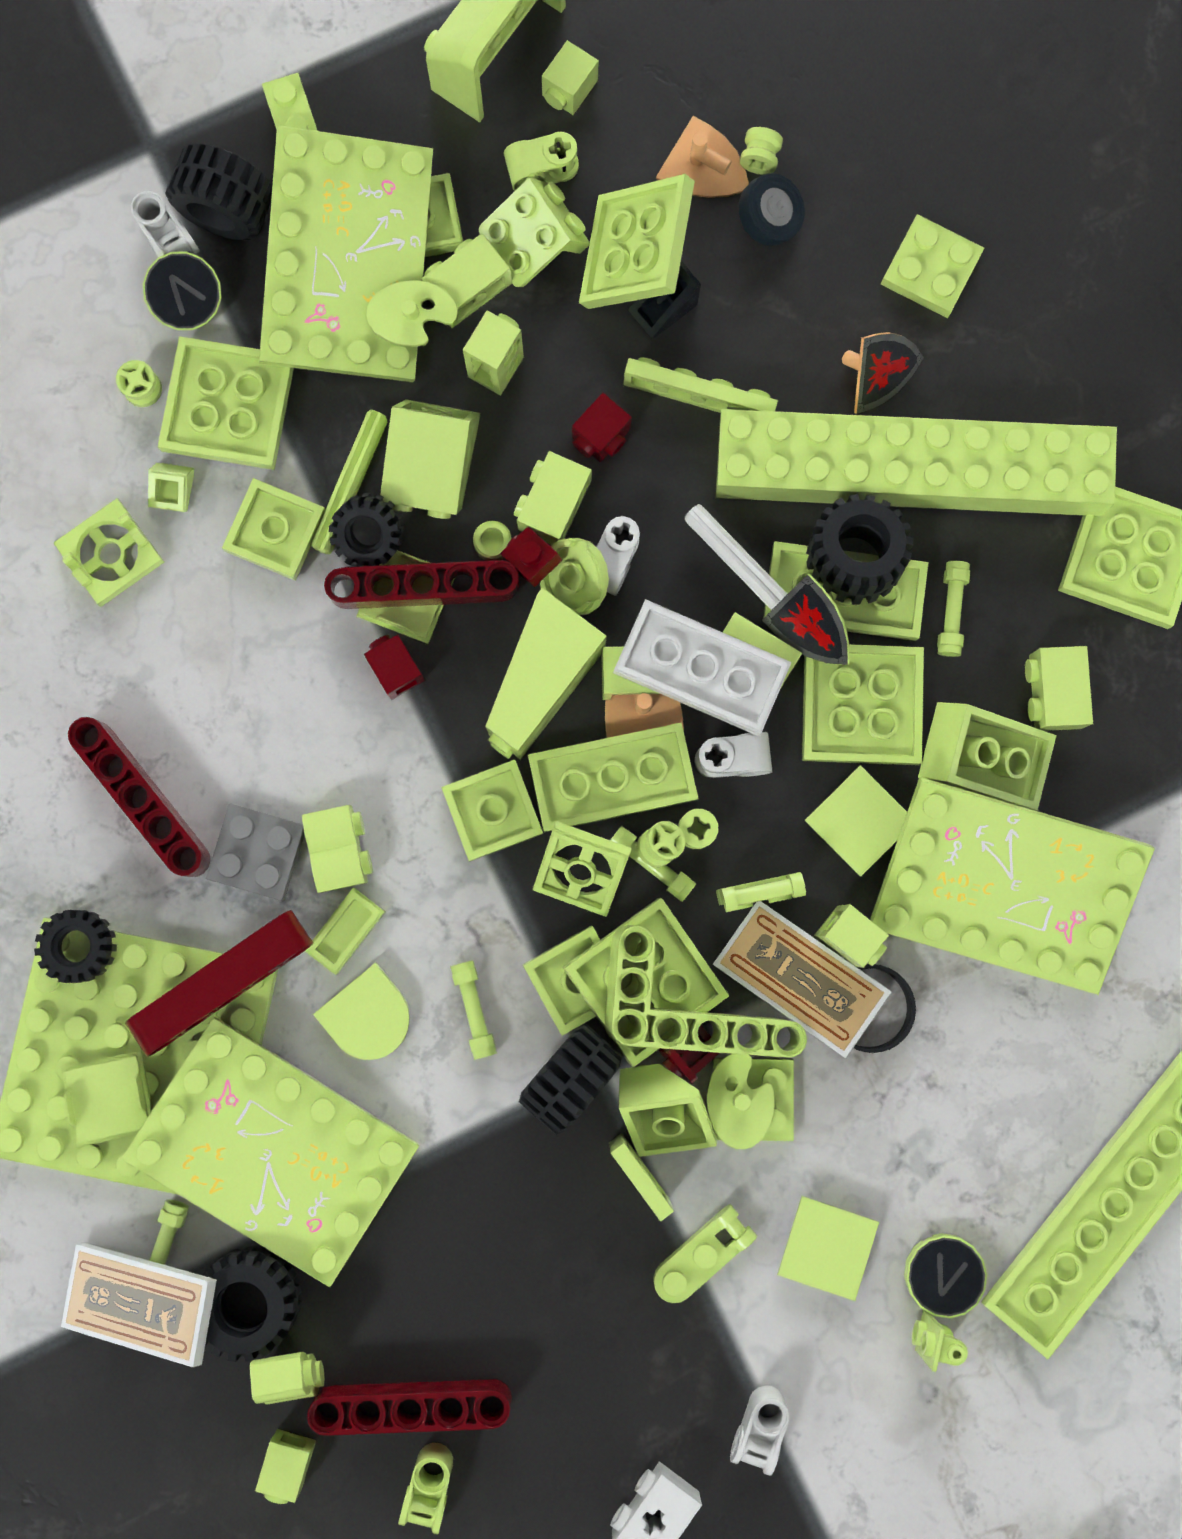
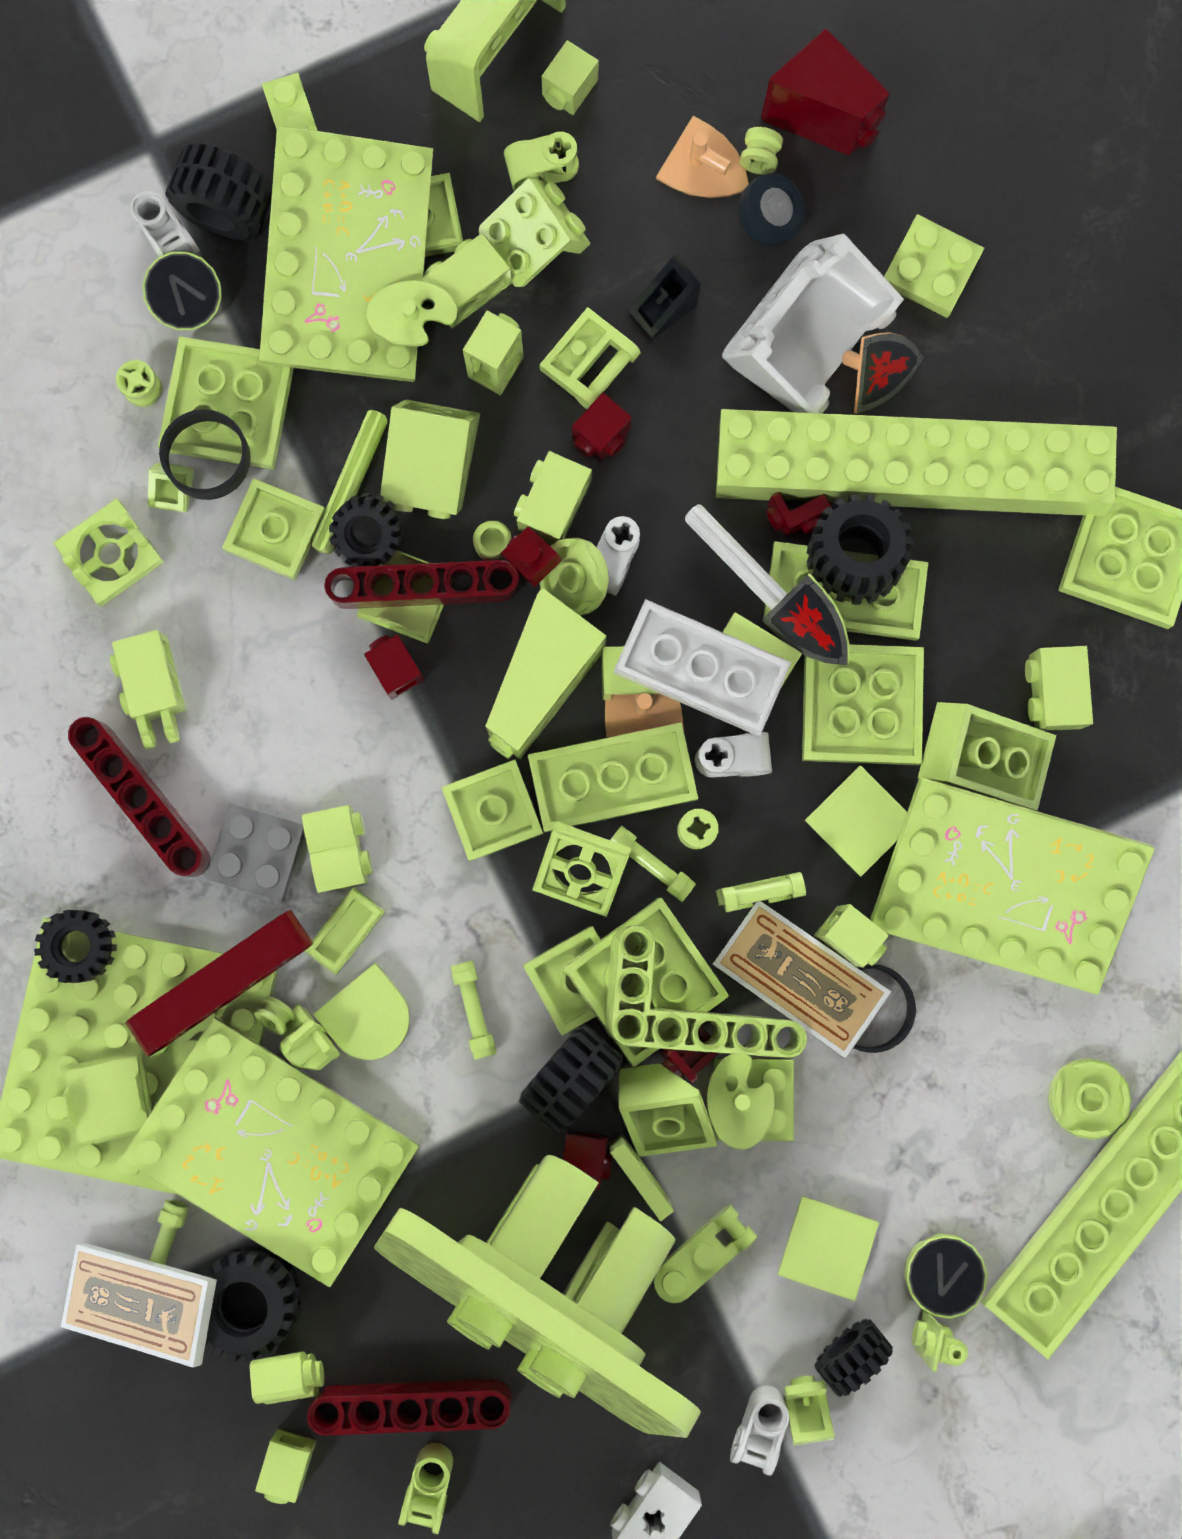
yellowish green plate [579,174,695,309] -> none
yellowish green plate [624,357,778,413] -> none
yellowish green wheel [637,821,685,868] -> none
yellowish green bar [937,561,970,657] -> none
none -> yellowish green hinge [110,630,186,750]
none -> black tyre [159,409,251,500]
none -> yellowish green bush [254,996,296,1035]
none -> yellowish green piece [280,1004,340,1070]
none -> yellowish green piece [374,1155,701,1438]
none -> yellowish green plate [540,307,641,409]
none -> dark red brick [563,1129,612,1190]
none -> white windscreen [722,234,904,414]
none -> dark red slope [761,28,890,156]
none -> dark red bracket [766,492,831,538]
none -> yellowish green bracket [783,1376,835,1446]
none -> black tyre [814,1319,893,1397]
none -> yellowish green tile [1048,1058,1132,1140]

